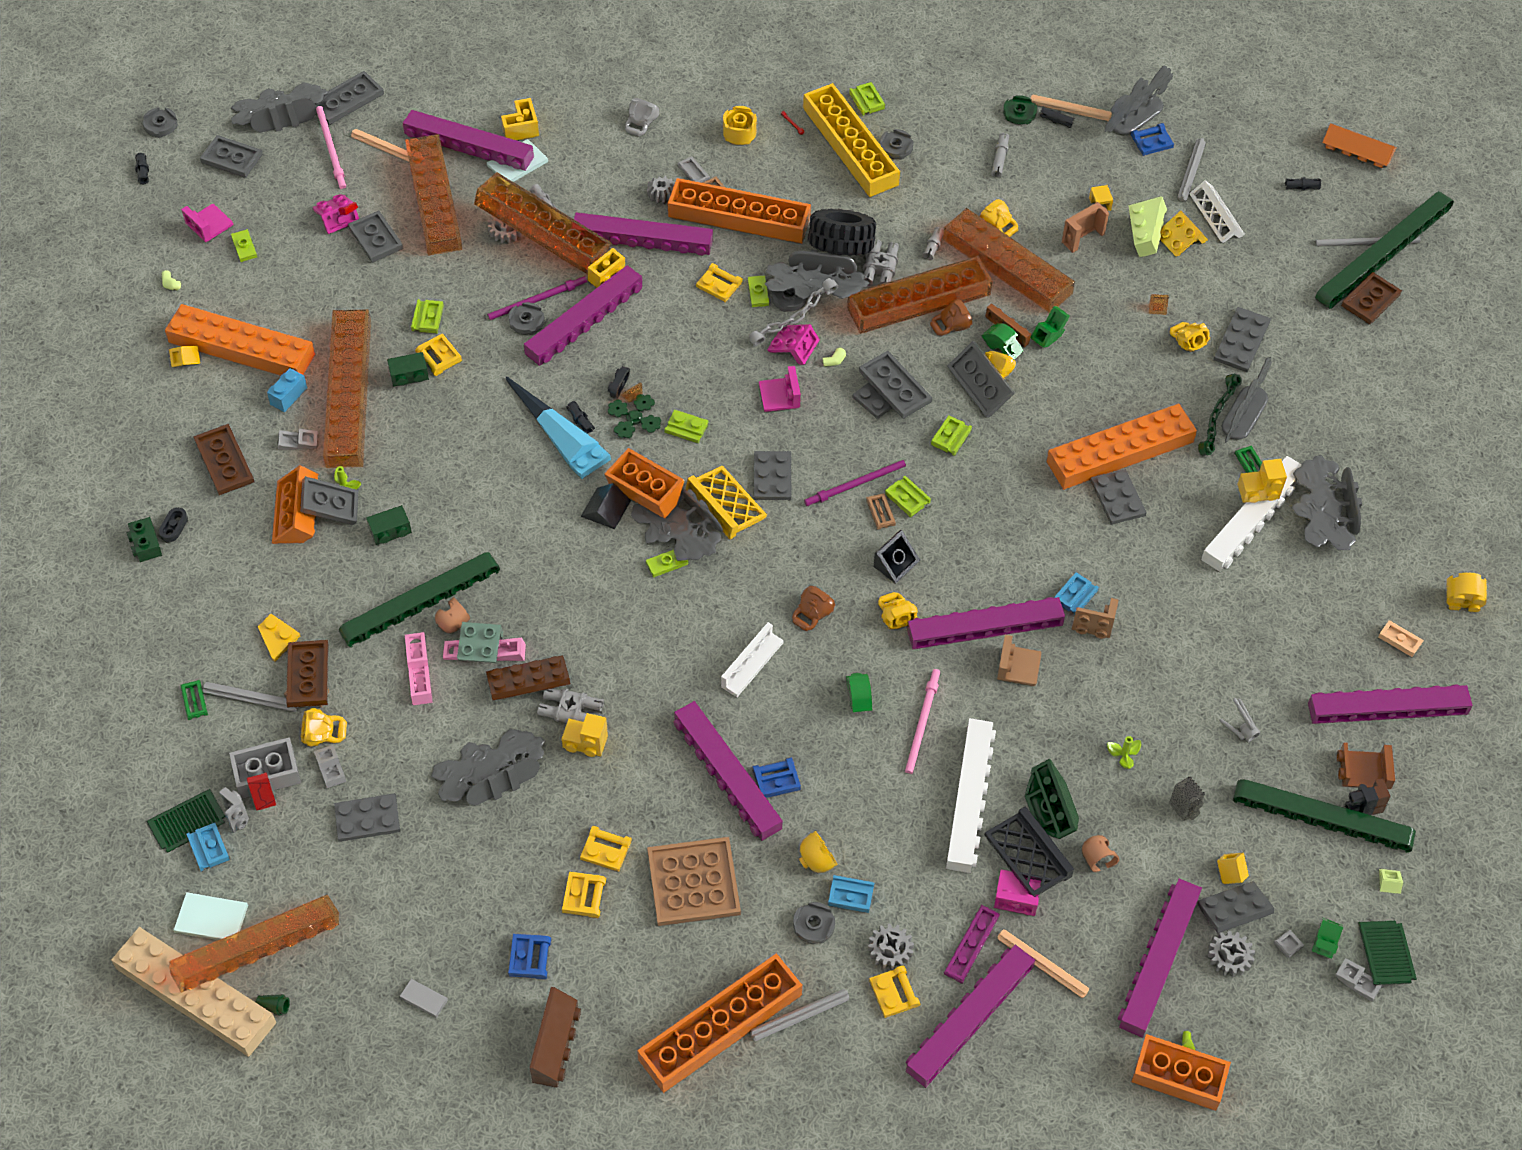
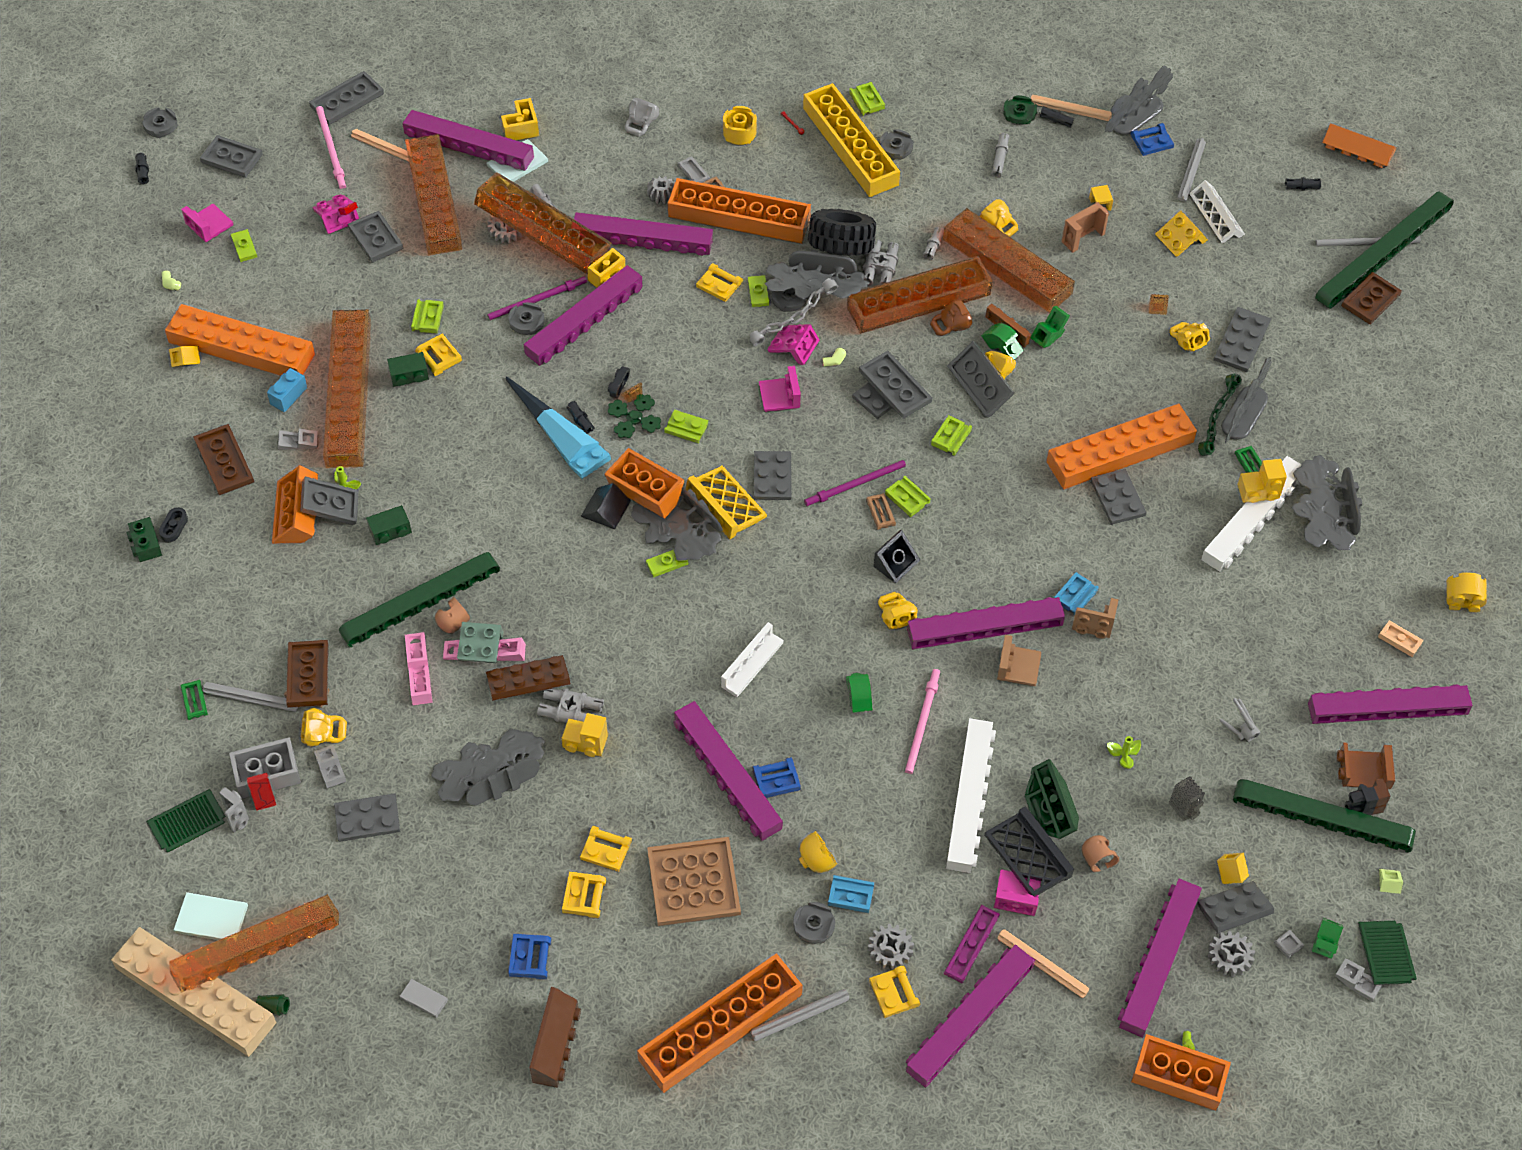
dark azure plate [187,823,230,871] -> none
dark grey plant [231,82,328,133] -> none
yellow wing [258,614,300,662] -> none
dark orange piece [792,585,835,631] -> none
yellowish green wedge [1128,196,1167,257] -> none

